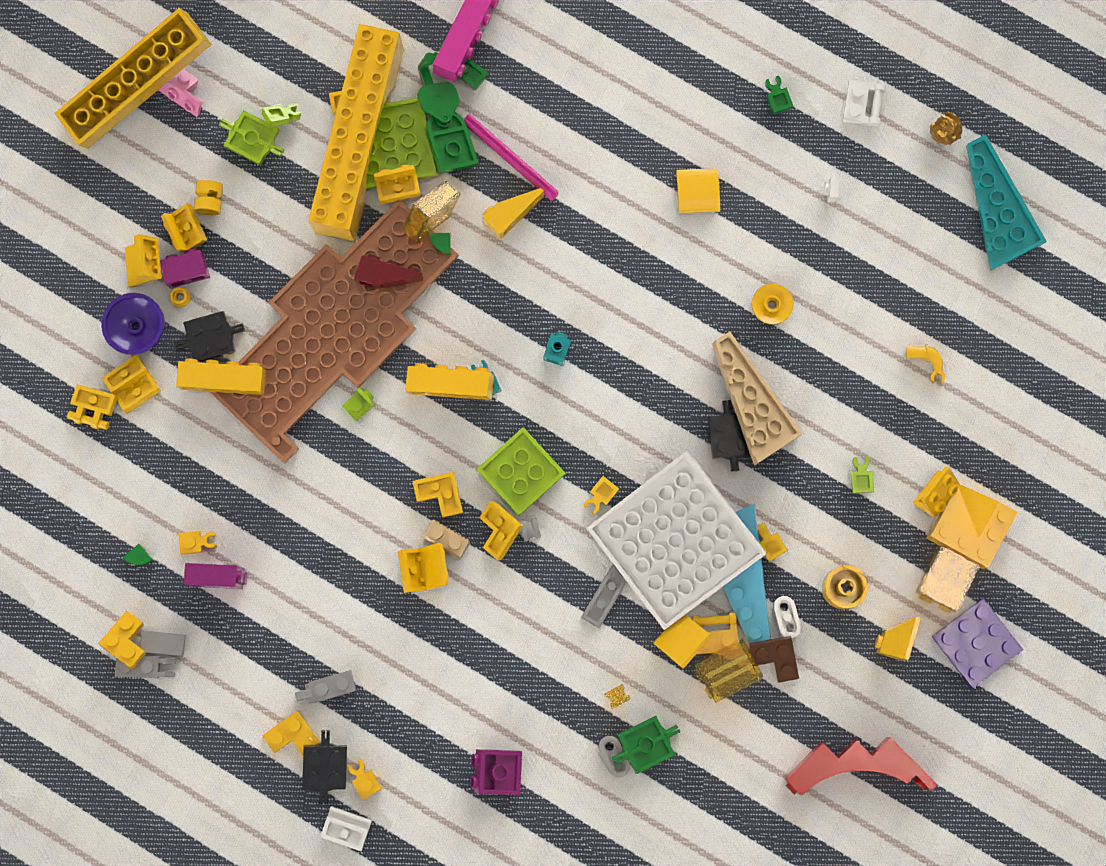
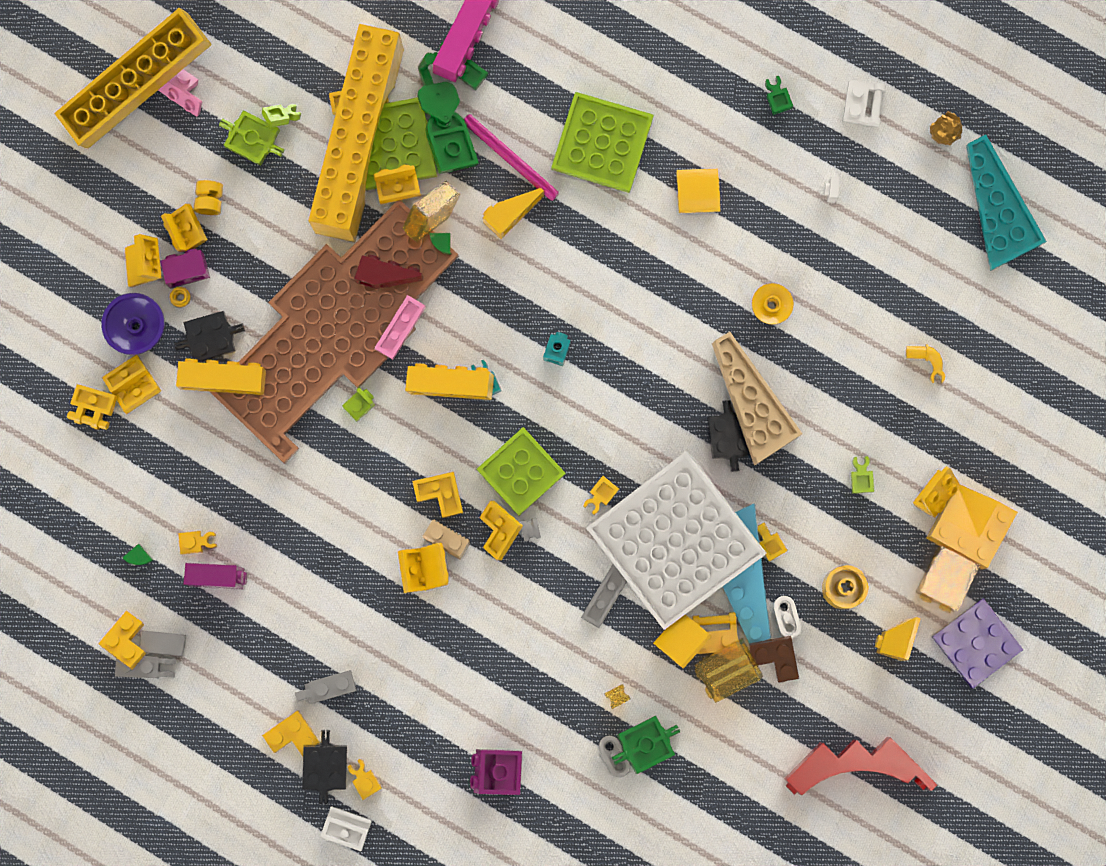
none -> bright pink plate [375,295,426,360]
none -> lime plate [551,92,654,193]

